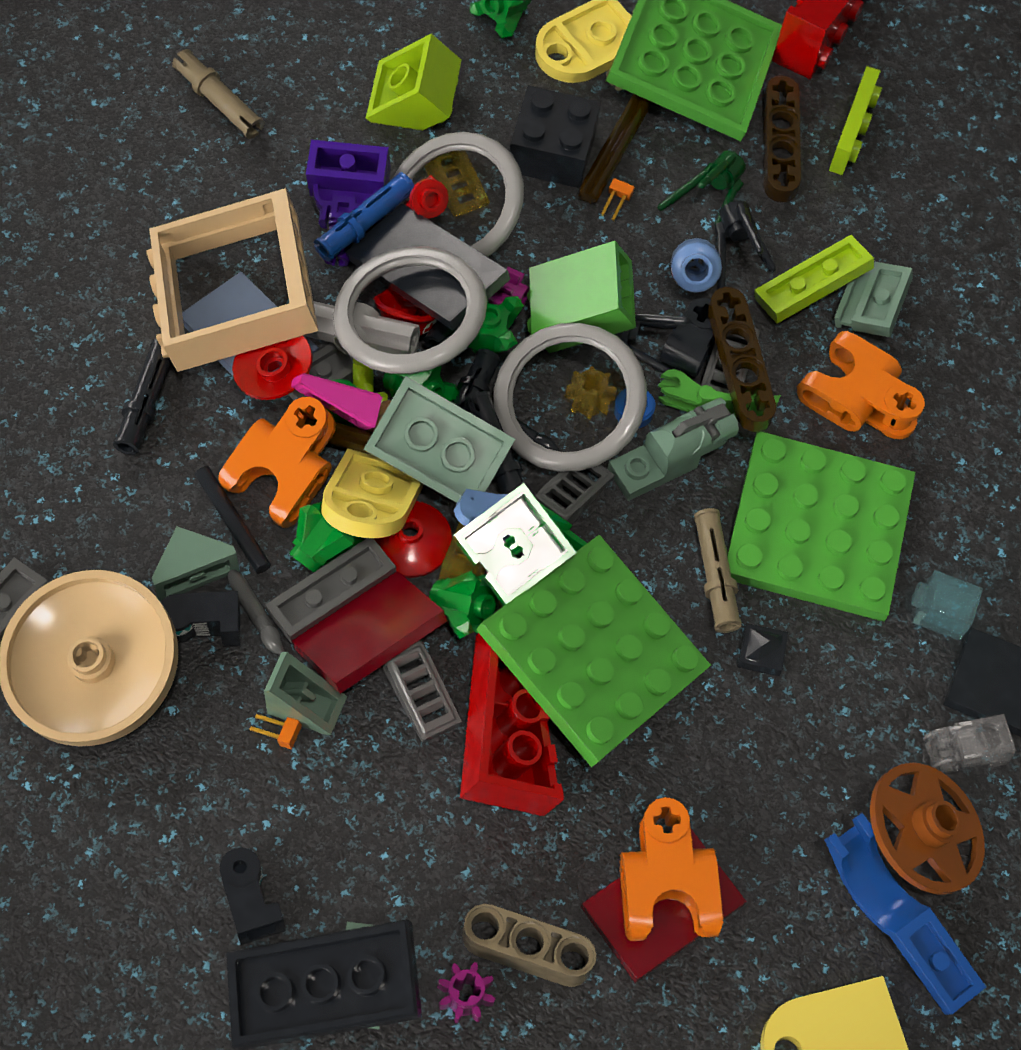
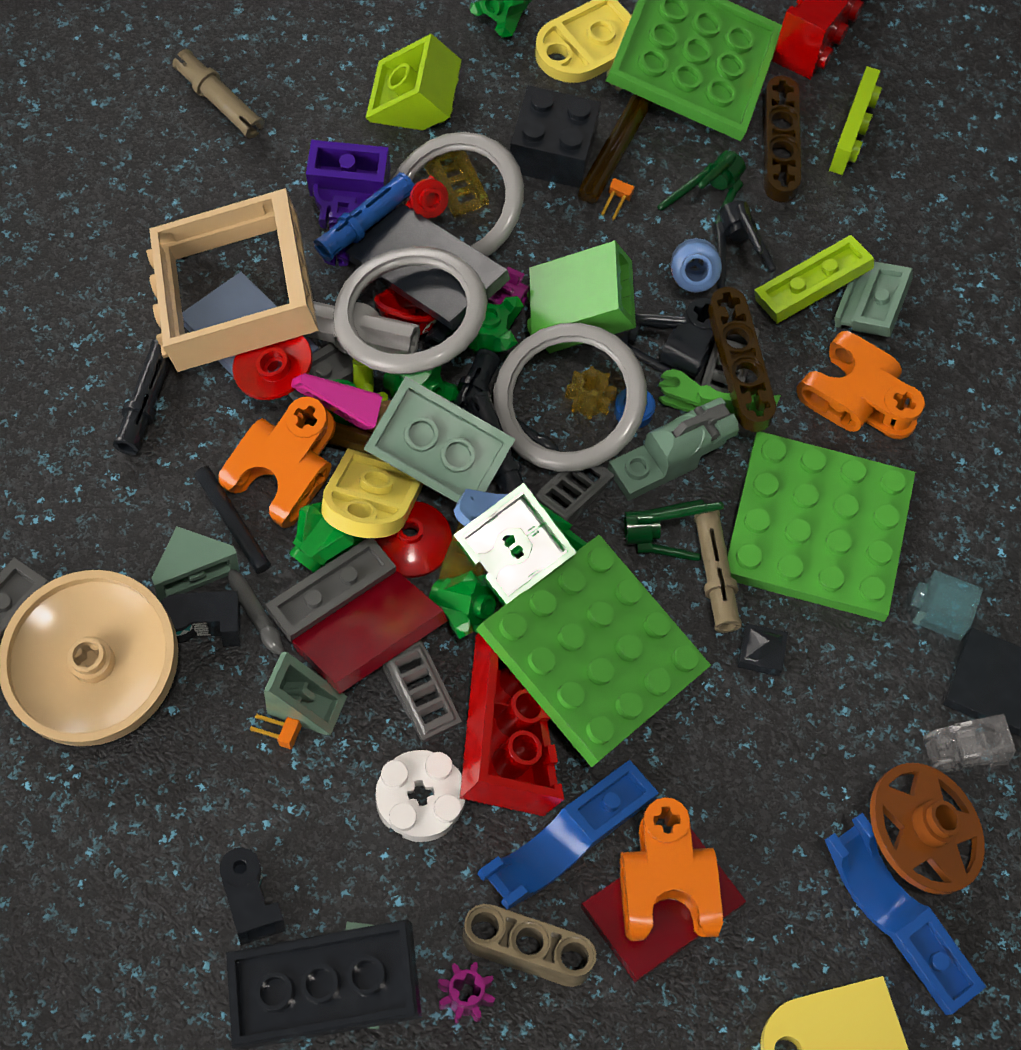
none -> white plate [376,750,465,842]
none -> blue piece [477,760,659,910]
none -> dark green plant [624,499,724,561]

